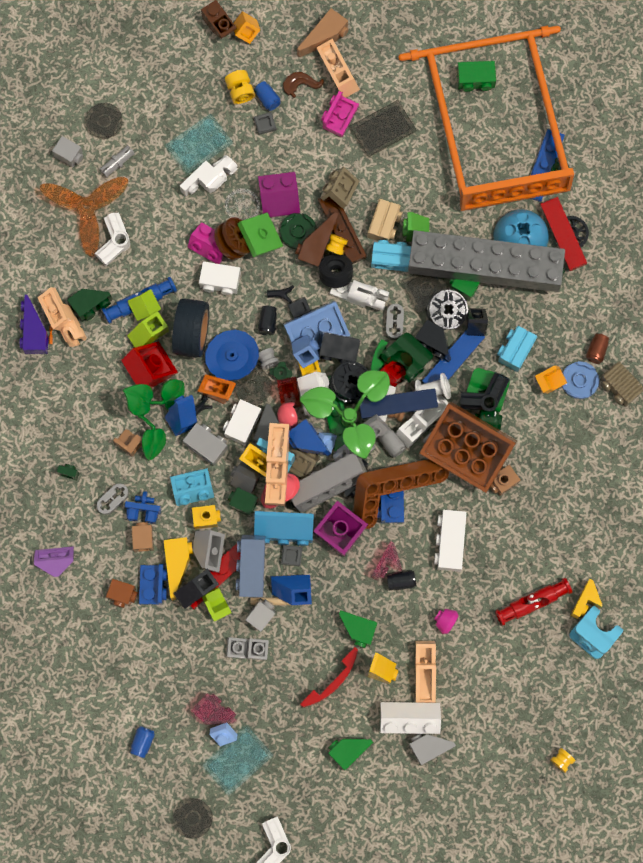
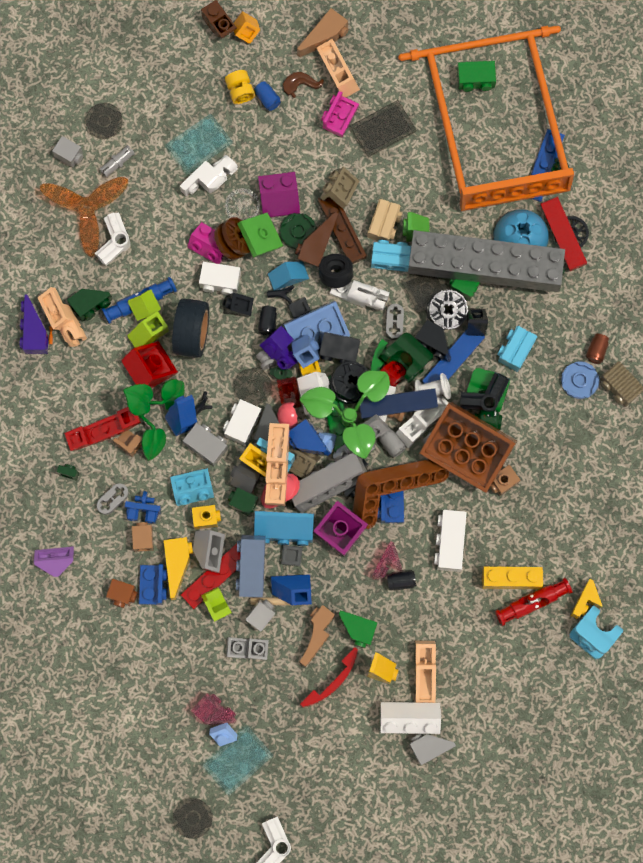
blue piece [130,726,155,758] -> none
black slope [173,568,219,609] -> none
orange slope [198,374,236,404] -> none
blue piece [205,330,259,381] -> none
dark grey tile [254,112,277,135] -> none
yellow wheel [326,234,348,255] -> none
green slope [328,739,373,771] -> none
dark pink cone [434,609,459,634] -> none
light orange panel [535,365,567,394] -> none
yellow wheel [550,748,576,773] -> none
none -> red slope [64,407,141,451]
none -> black bracket [222,292,254,317]
none -> dark purple brick [260,326,298,369]
none -> dark azure slope [268,261,309,290]
none -> medium nougat slope [299,605,335,668]
none -> yellow brick [482,566,543,590]

